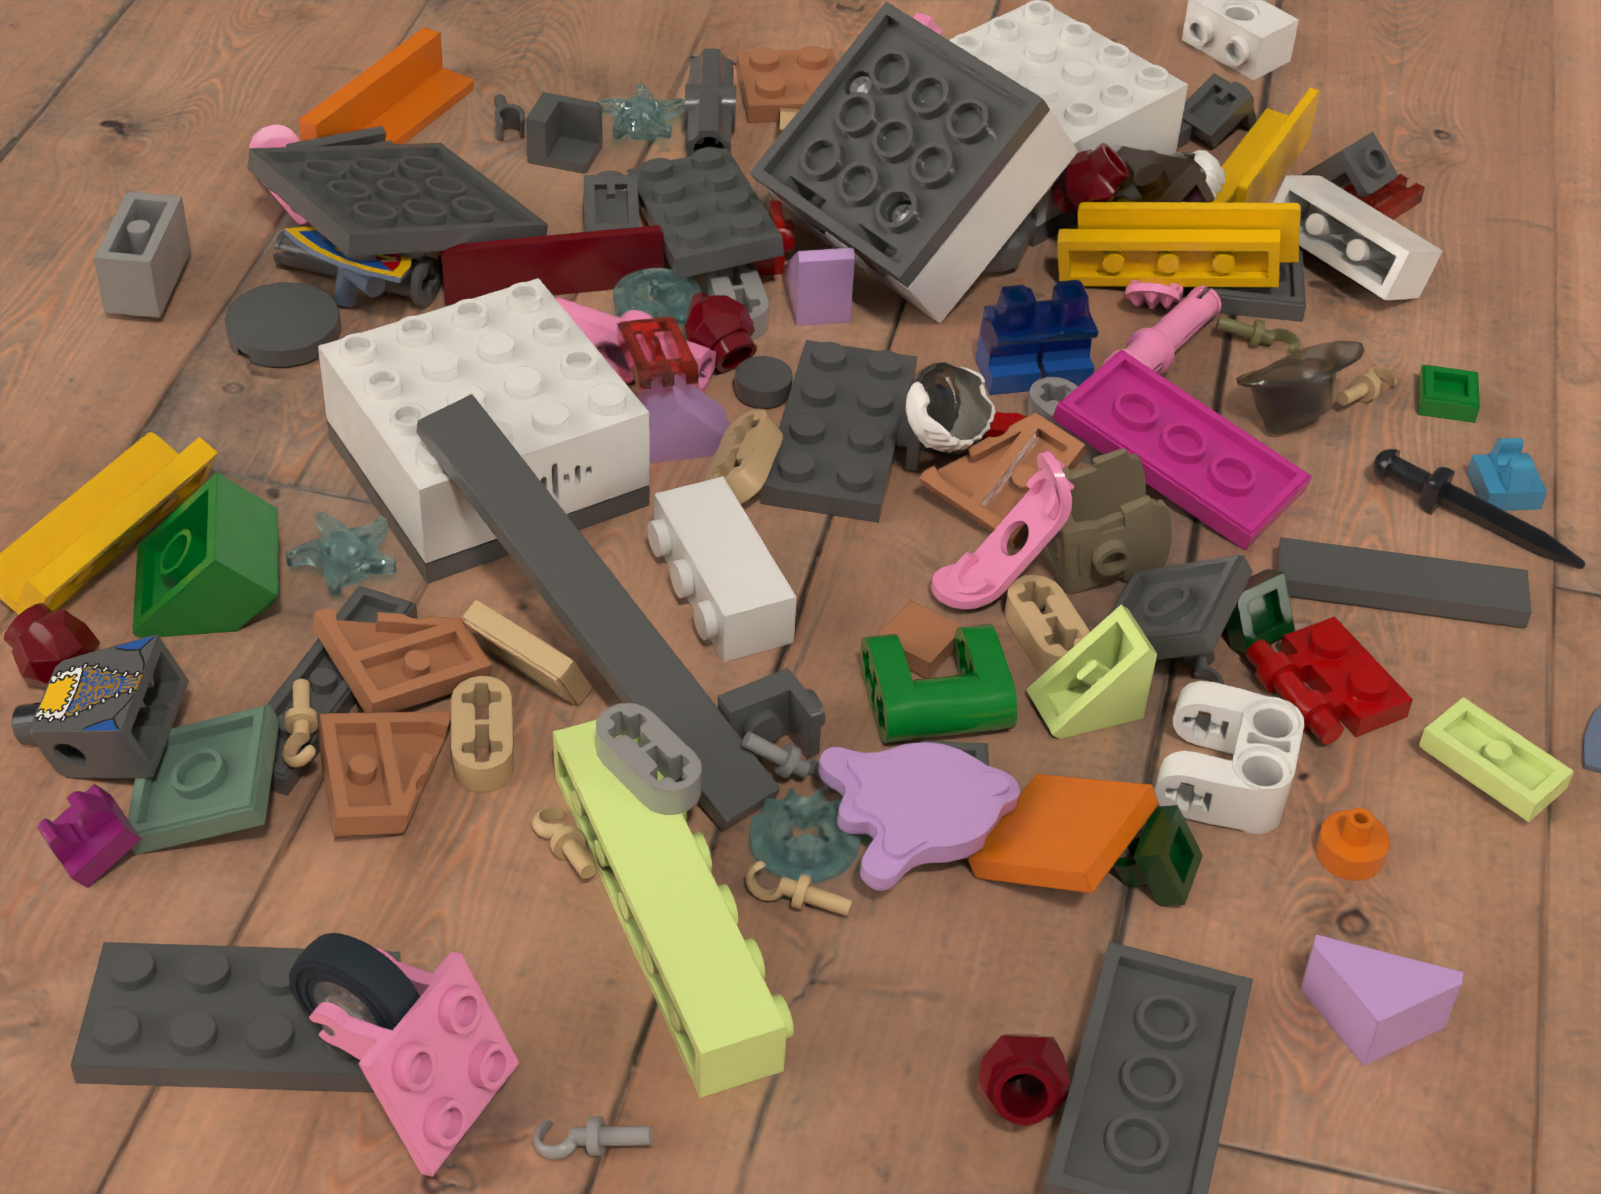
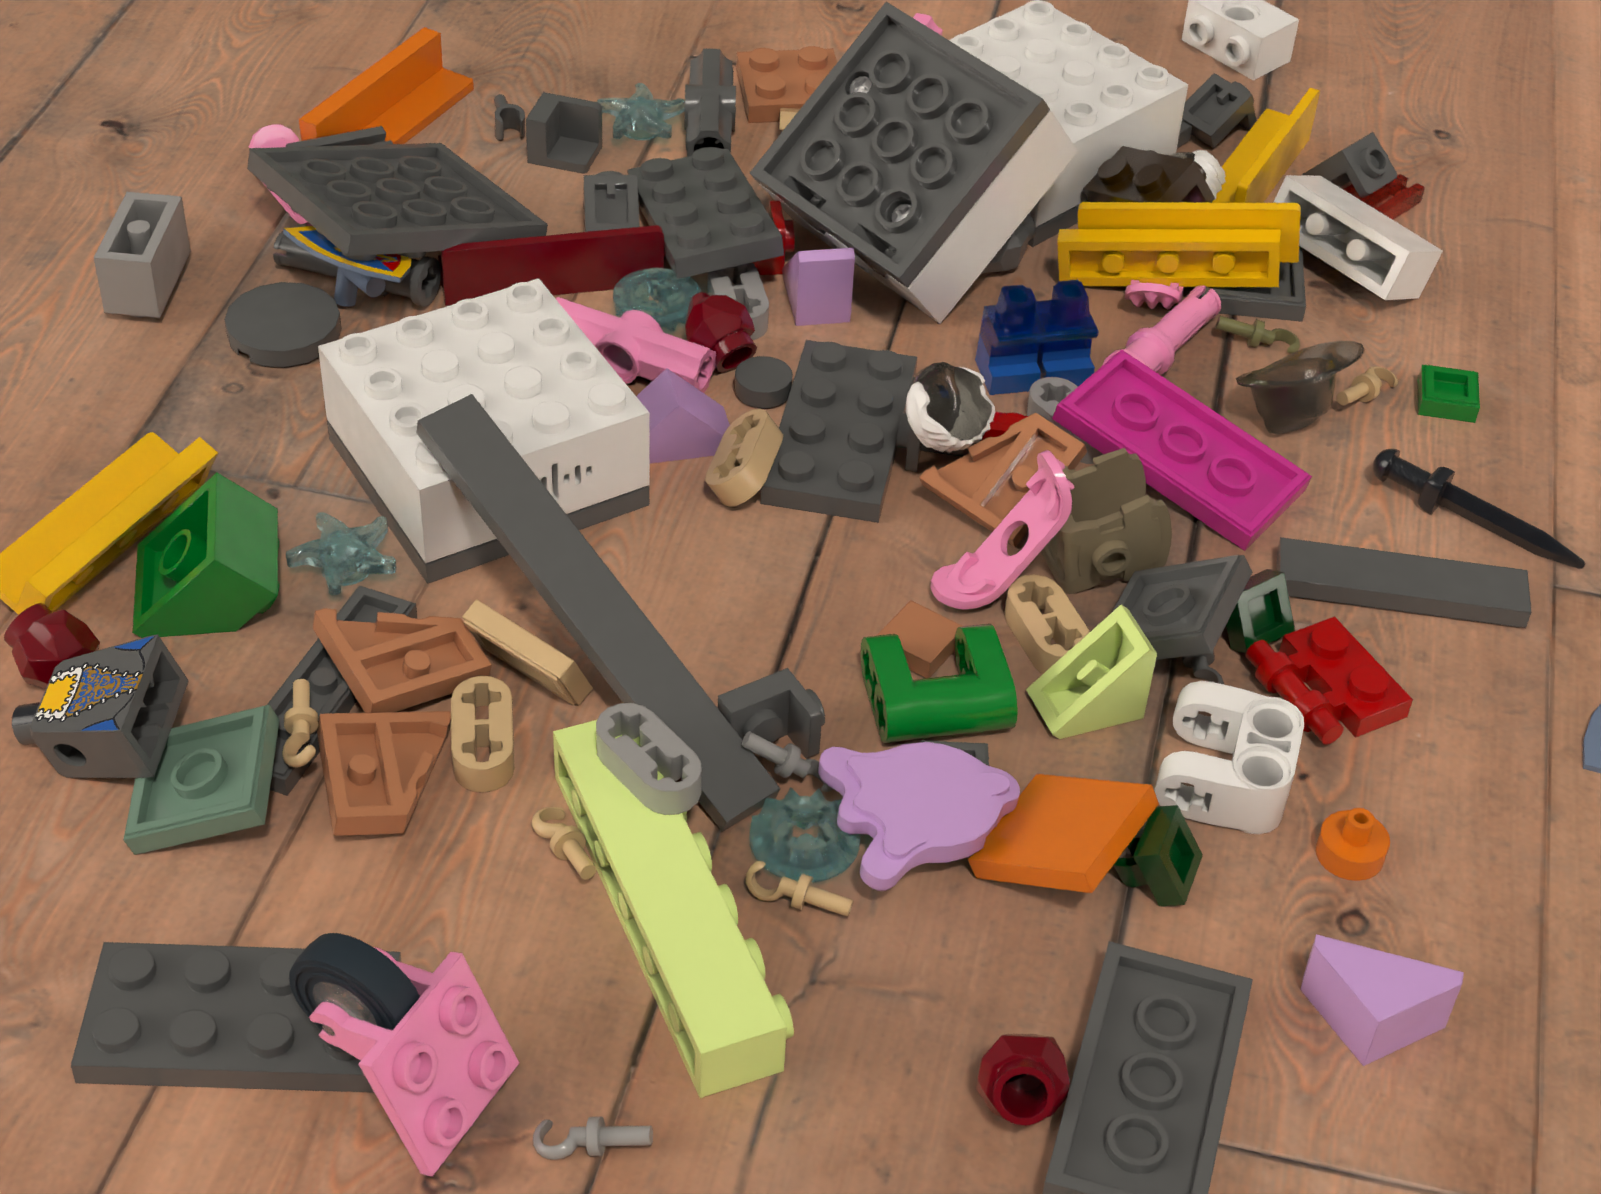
magenta tile [37,784,141,888] -> none
clear red tile [617,316,698,390] -> none
white brick [647,476,797,662] -> none
dark red rock [1051,143,1130,214] -> none
yellowish green plate [1419,697,1574,822] -> none
dark azure tile [1467,438,1547,511] -> none

